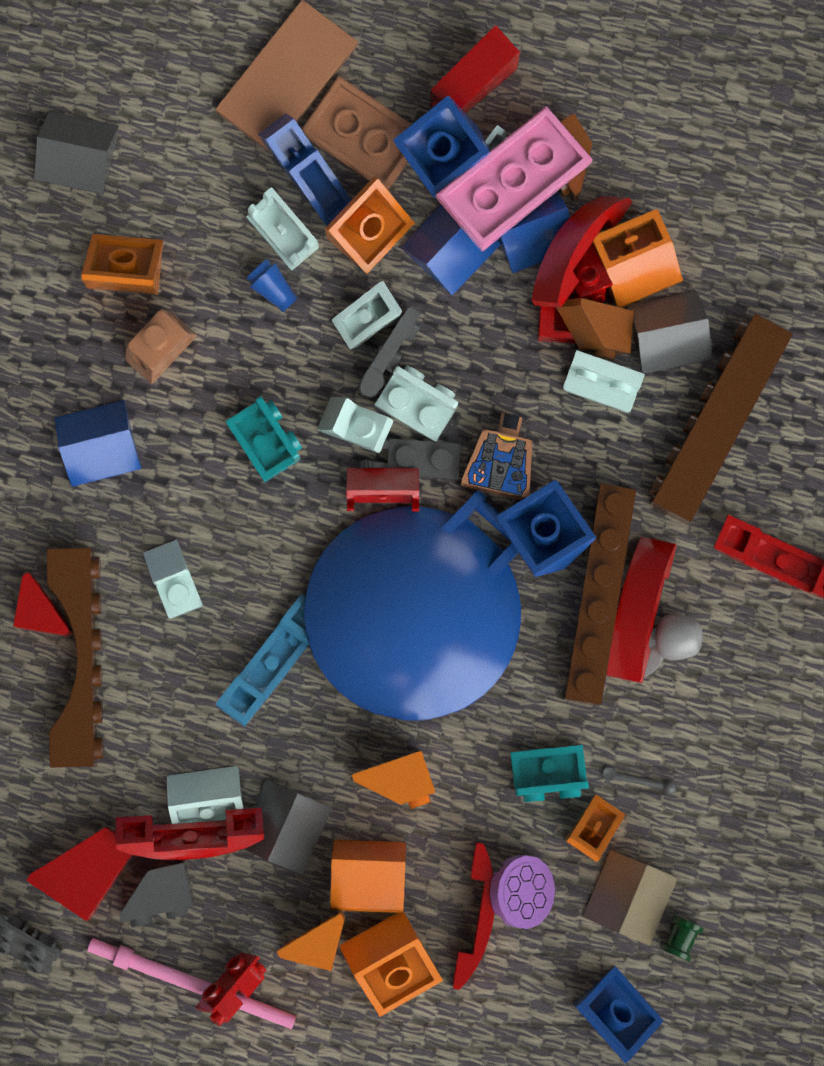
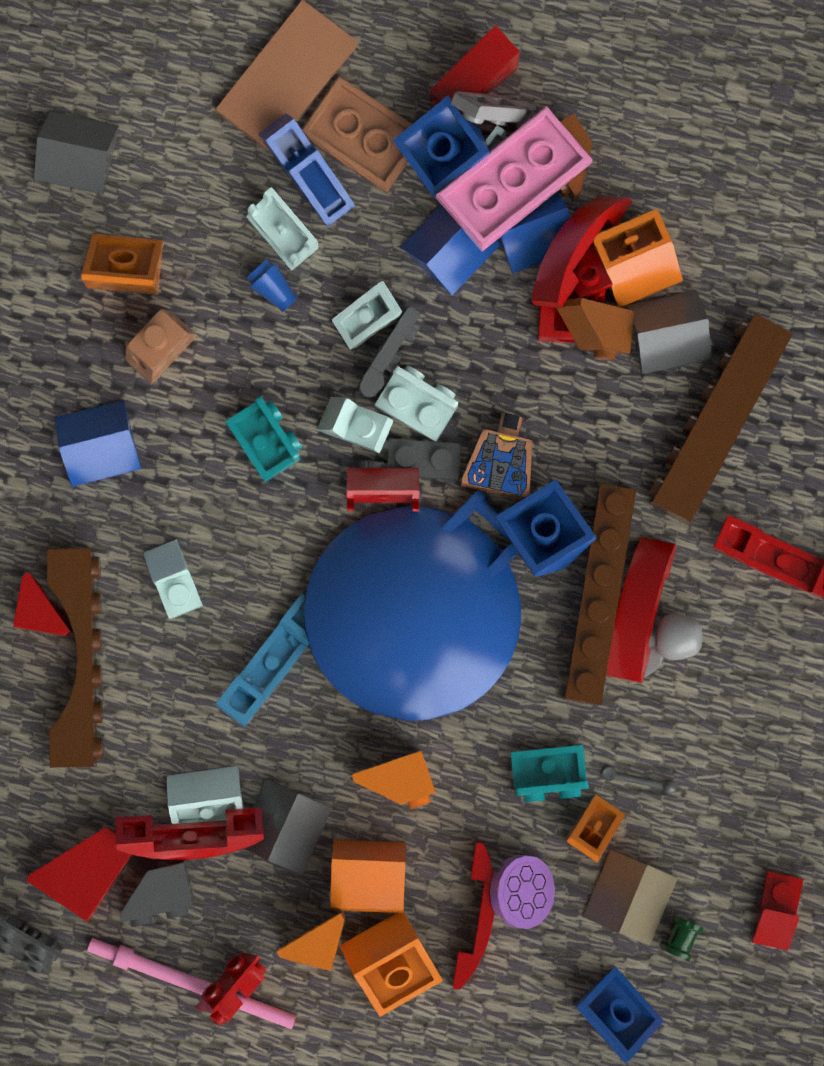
orange slope [325,177,415,274] -> none
light aqua bracket [563,350,645,413] -> none
none -> light grey hinge [451,91,536,128]
none -> red slope [752,871,804,950]

